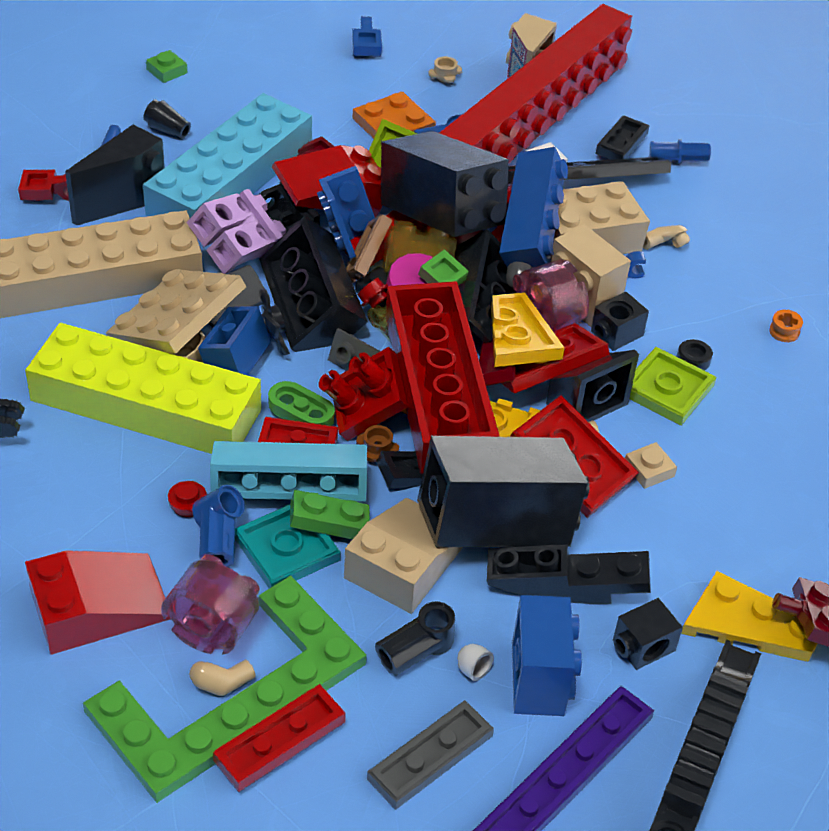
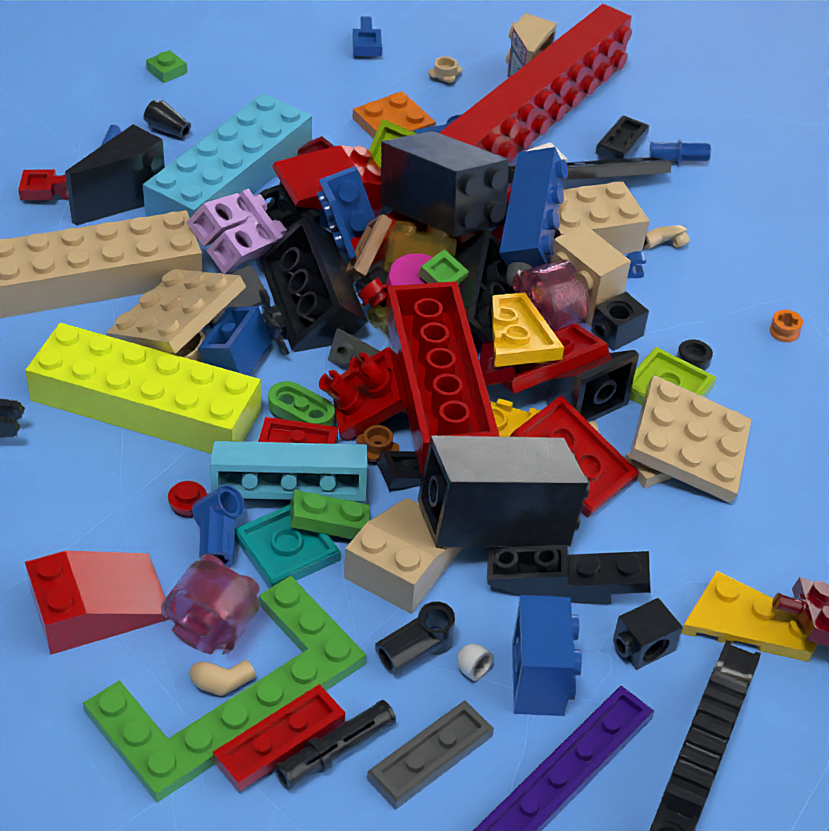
none -> black pin [274,700,396,790]
none -> tan plate [629,375,752,503]

